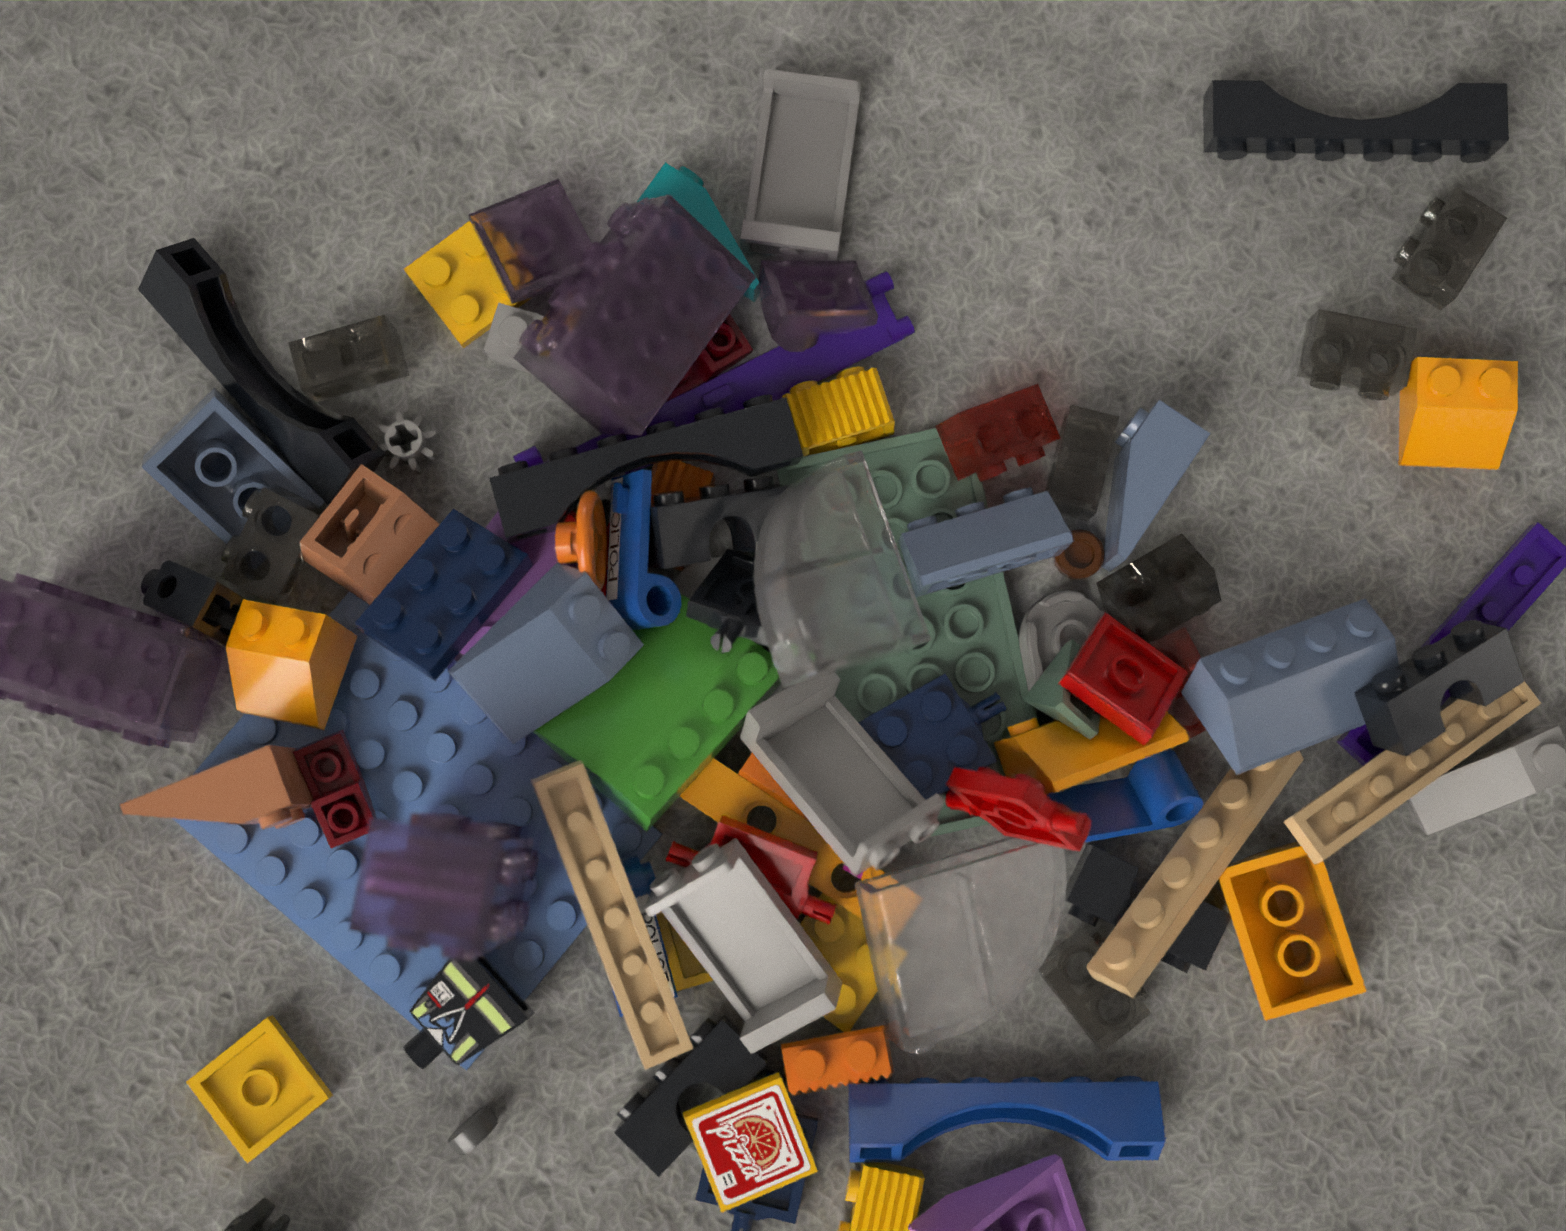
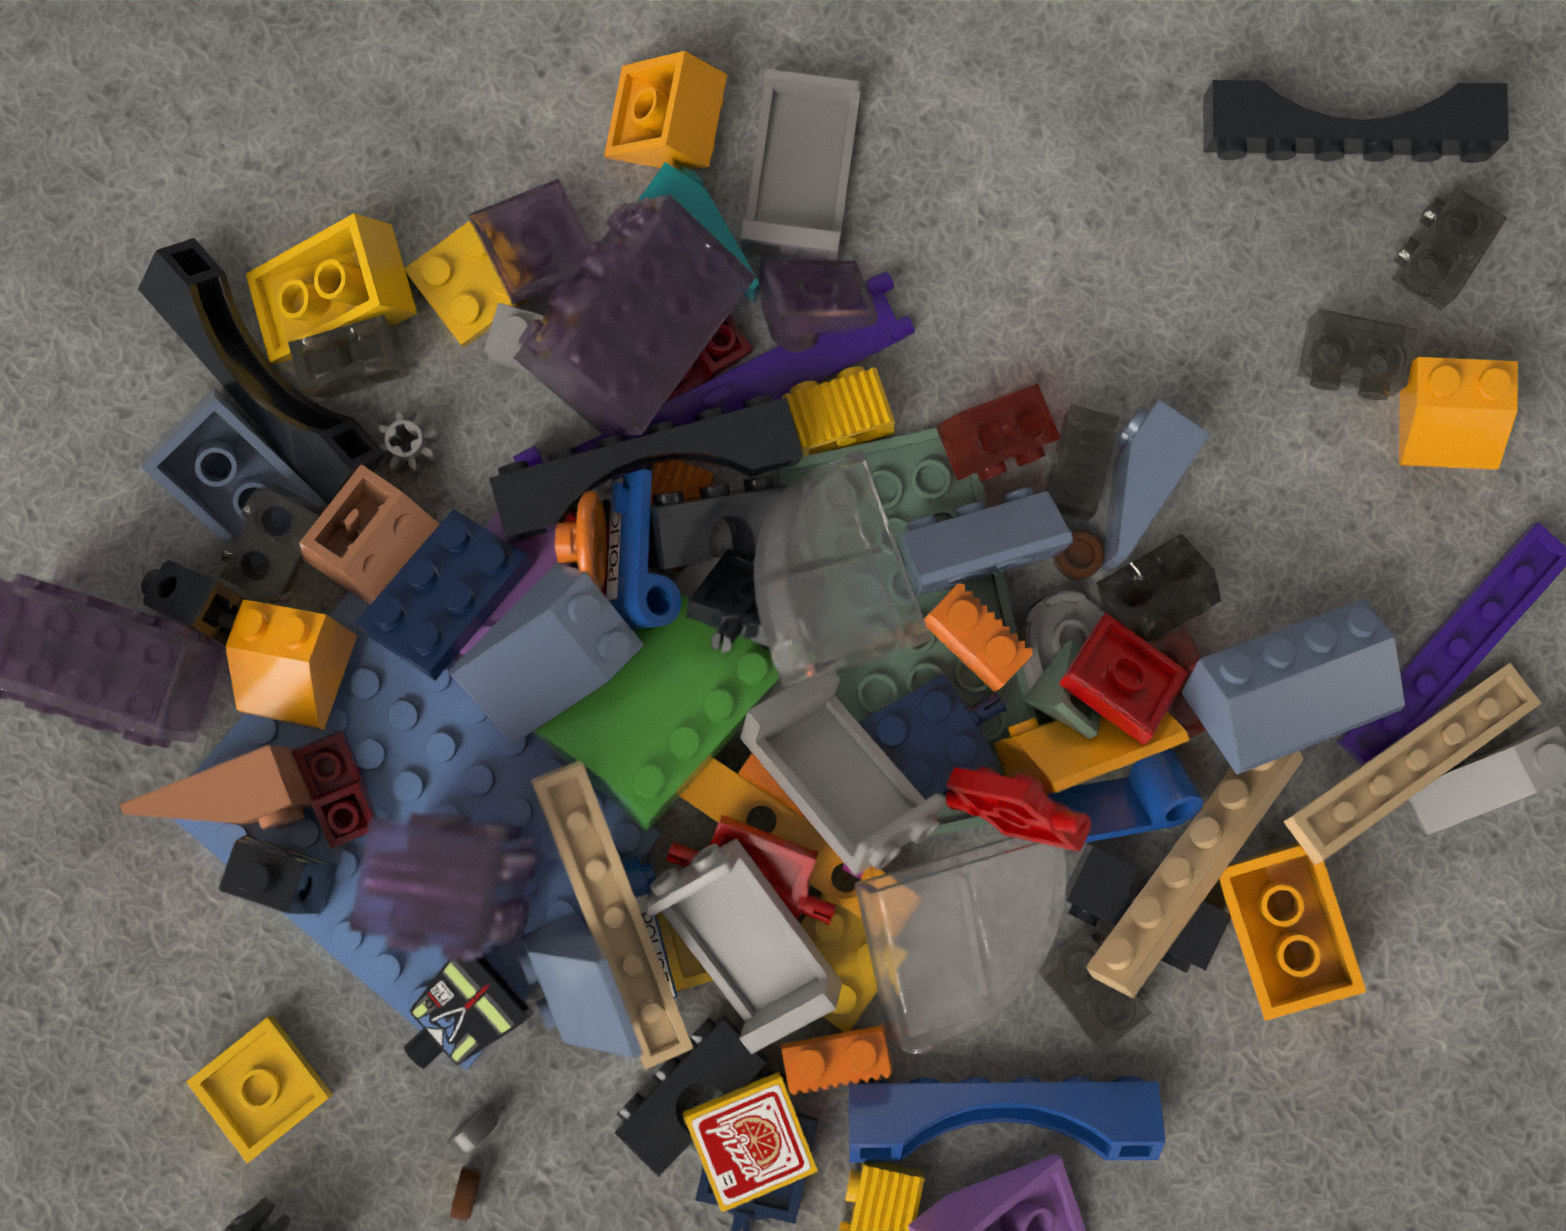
black arch [1354,620,1524,757] -> none
none -> black torso [218,835,337,914]
none -> yellow slope [246,213,417,364]
none -> reddish brown tile [449,1166,482,1221]
none -> sand blue slope [517,912,643,1058]
none -> light orange slope [604,51,727,170]
none -> orange brick [922,584,1033,692]

